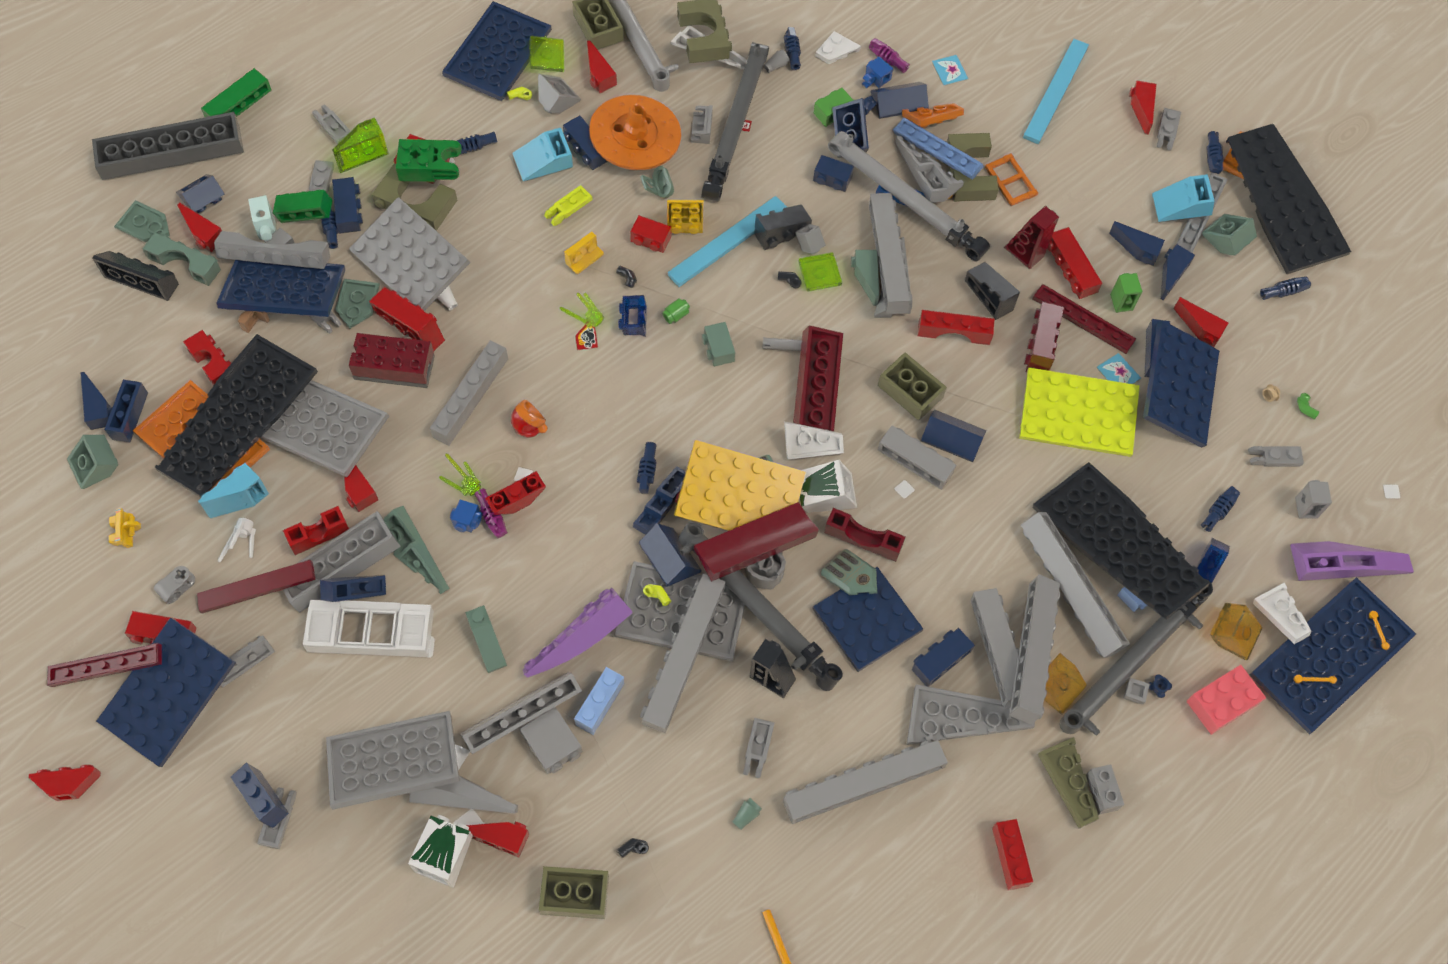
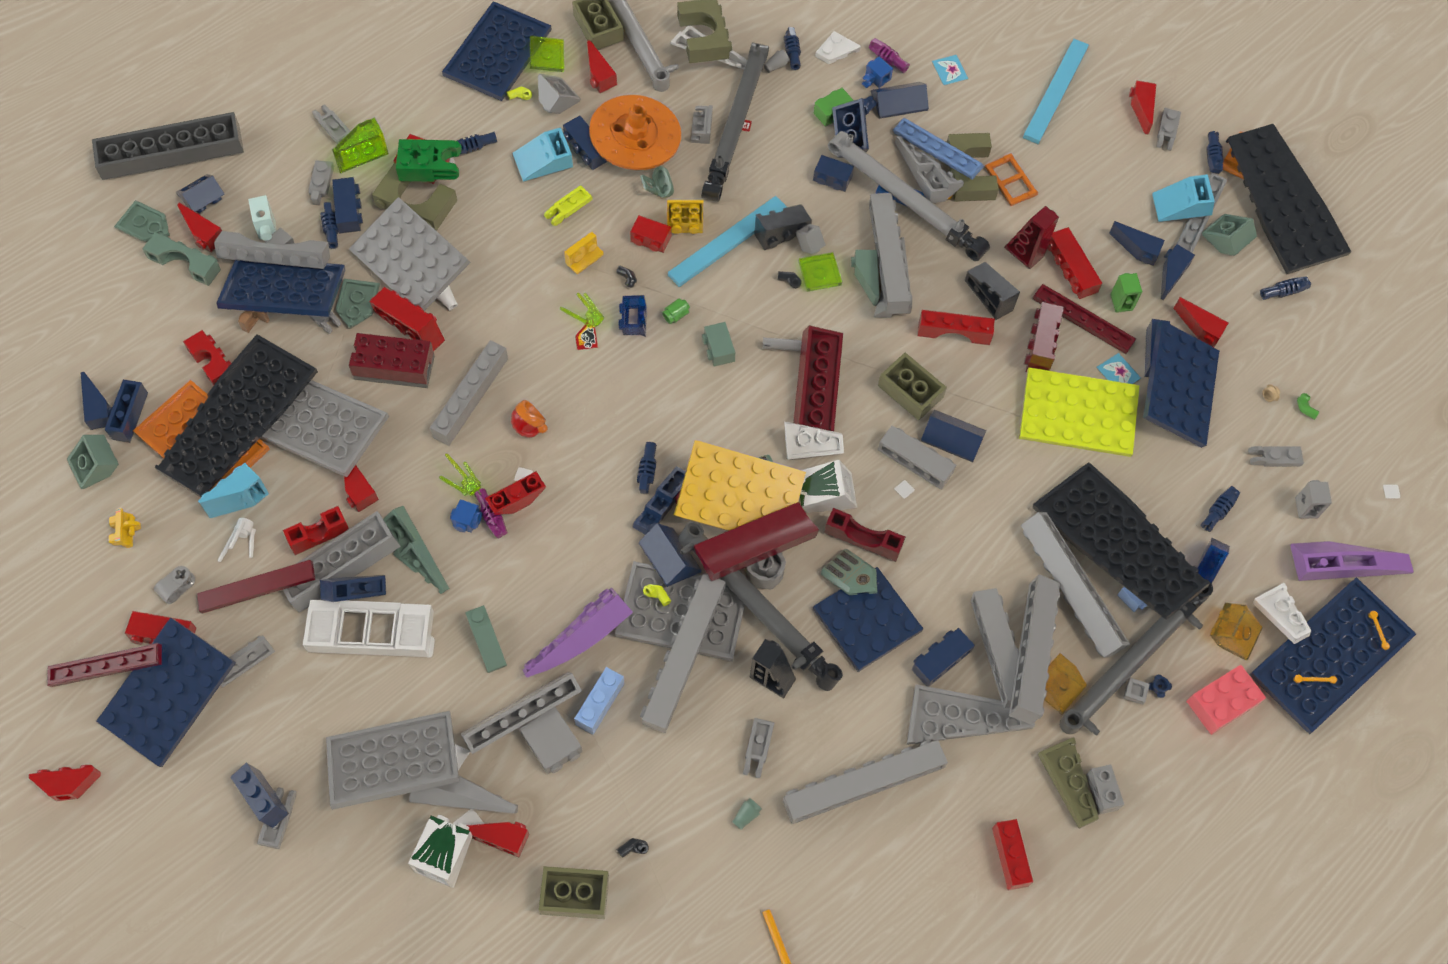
black slope [92,251,179,301] -> none
green brick [201,68,272,117] -> none
green brick [272,190,333,223] -> none
orange wing [902,103,964,128] -> none

